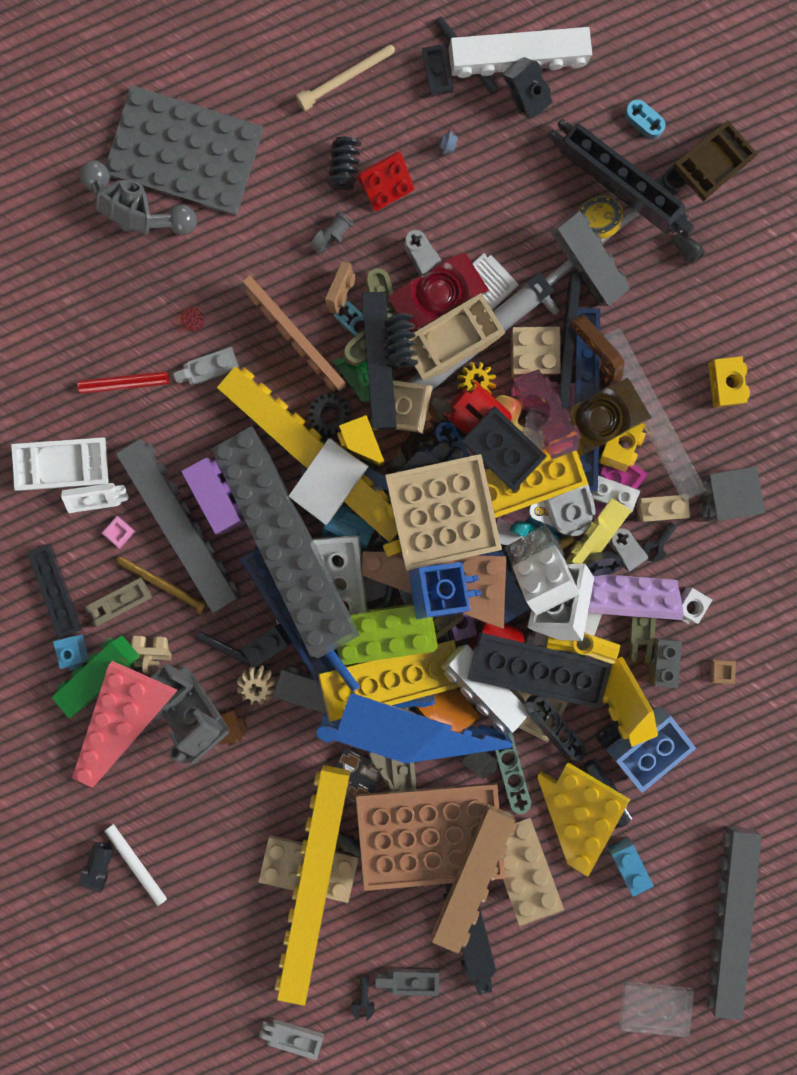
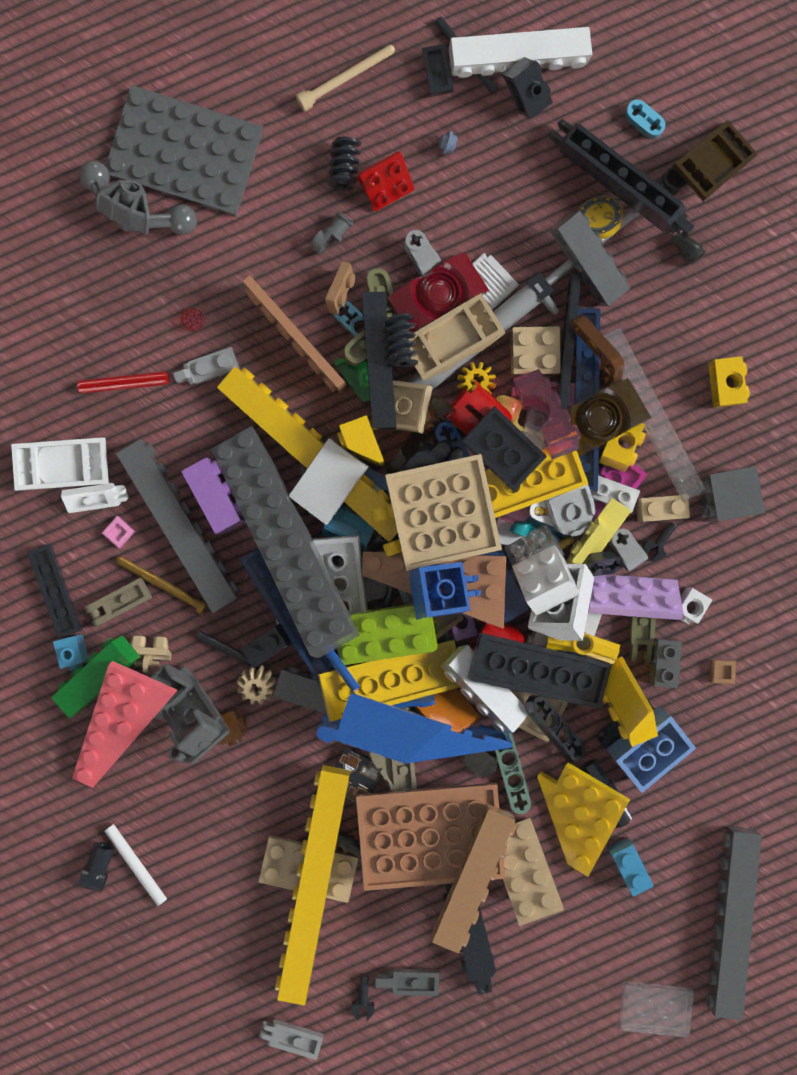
black tyre [309,393,351,437] -> none

